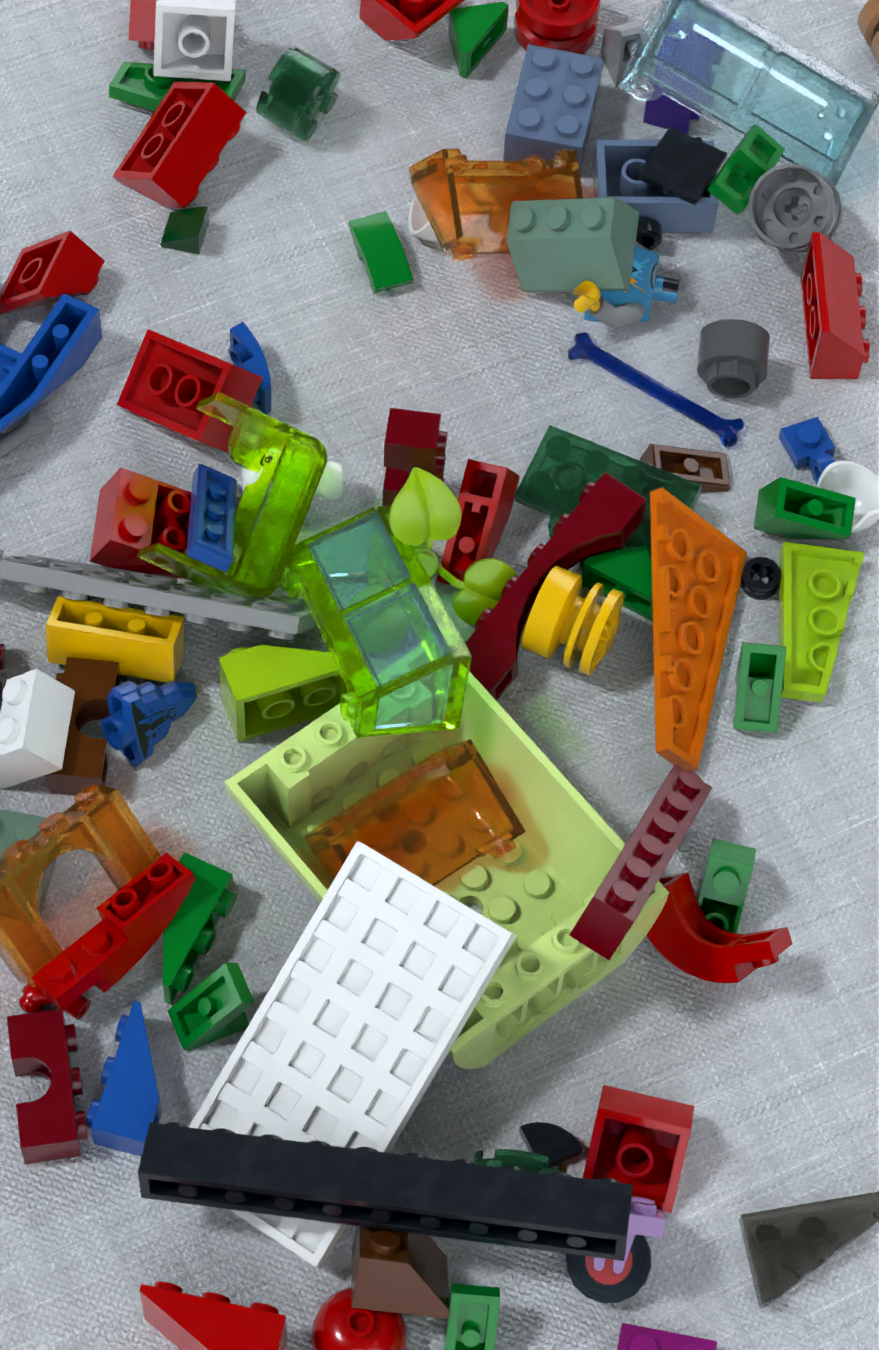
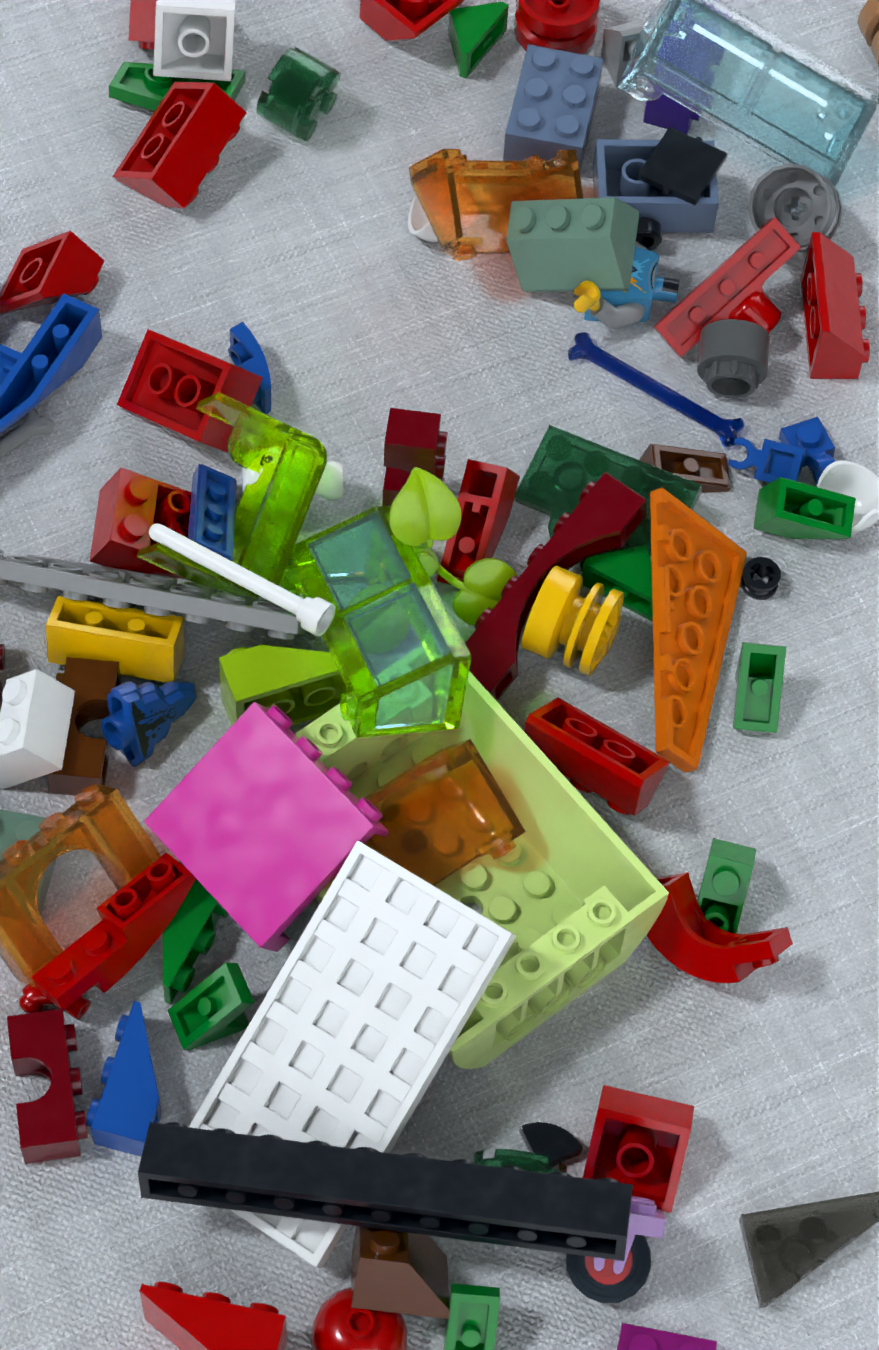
dark green slope [160,206,209,254] -> none
green slope [348,211,413,294] -> none
dark red arch [569,764,713,960] -> none
green slope [707,124,785,215] -> none
lime wing [779,542,865,703] -> none
none -> dark pink panel [144,702,389,952]
none -> white piece [149,523,336,637]
none -> red slope [524,697,670,816]
none -> red plate [653,217,801,357]
none -> blue plate [728,438,807,483]

